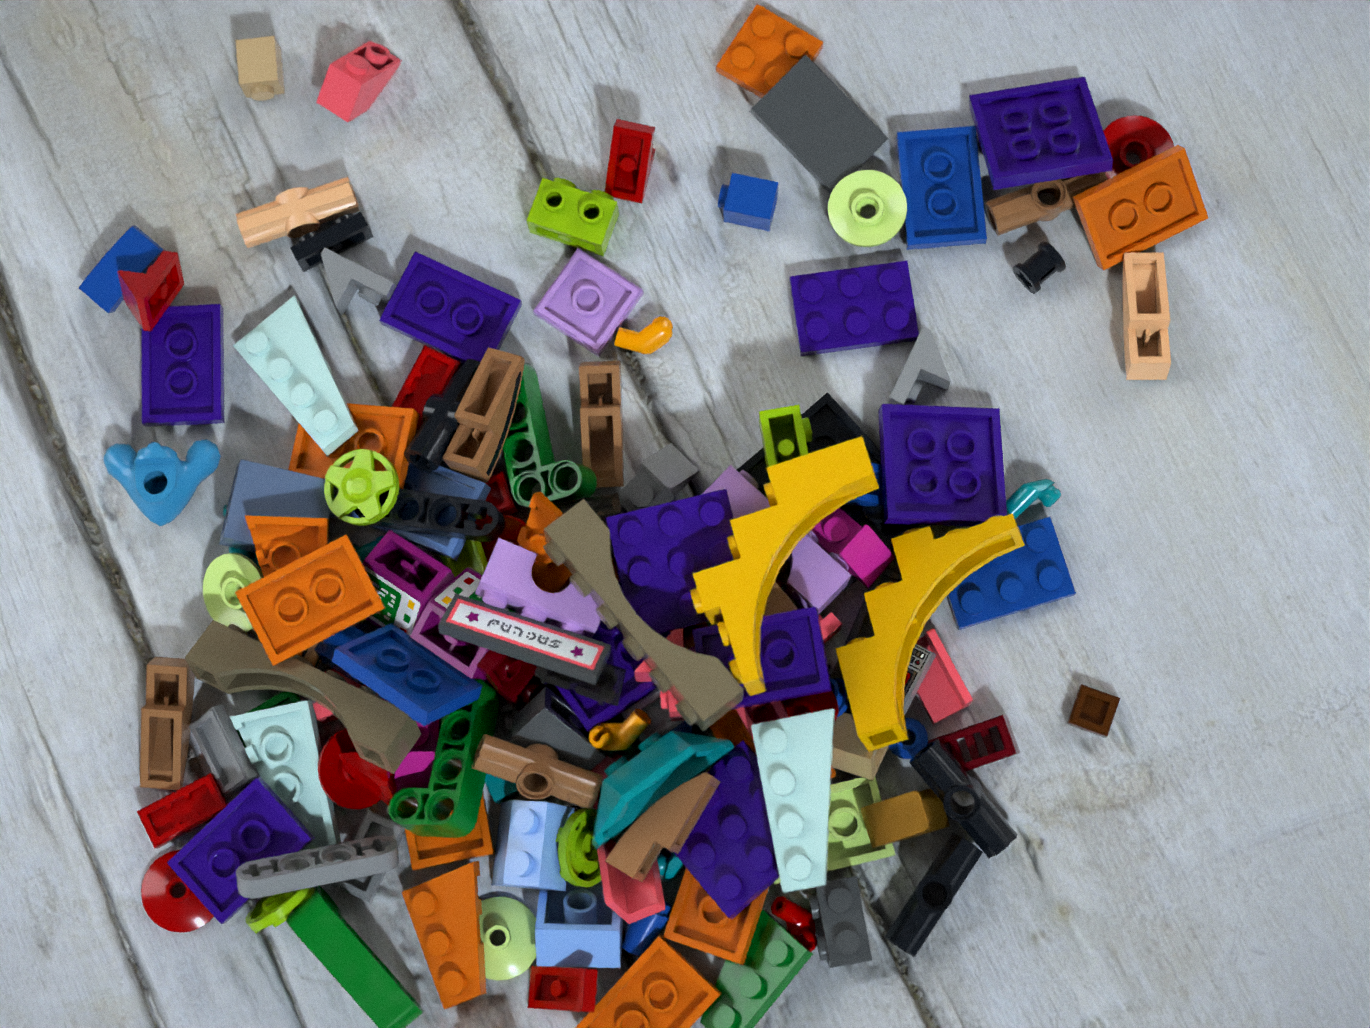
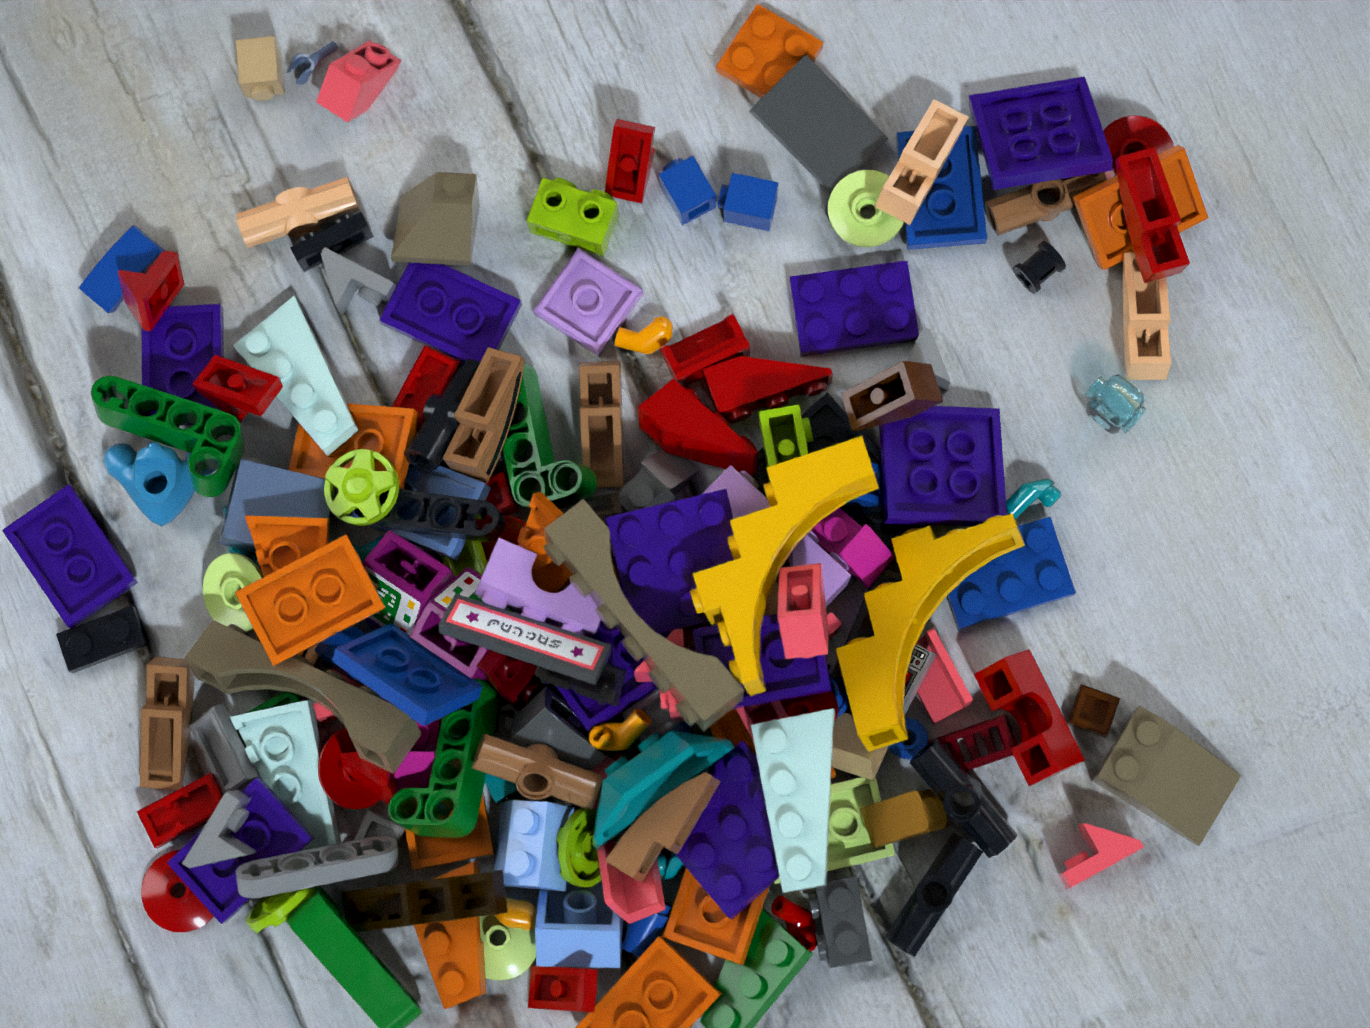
none -> dark purple plate [2,484,139,629]
none -> black plate [56,606,148,674]
none -> green beam [91,375,245,497]
none -> light grey slope [182,790,256,868]
none -> red slope [193,355,283,422]
none -> sand blue hand [287,41,338,85]
none -> dark brown slope [342,870,508,932]
none -> dark tan slope [391,172,480,266]
none -> light orange arm [495,897,537,931]
none -> red slope [638,379,758,477]
none -> blue brick [658,156,717,226]
none -> red hinge [660,314,750,387]
none -> red slope [703,356,833,424]
none -> coral slope [778,563,828,659]
none -> reddish brown slope [841,361,943,431]
none -> light nougat slope [875,99,969,225]
none -> red arch [974,649,1085,786]
none -> coral slope [1058,823,1144,889]
none -> clear light blue head [1085,374,1147,434]
none -> dark tan slope [1091,706,1241,846]
none -> red slope [1115,147,1190,283]

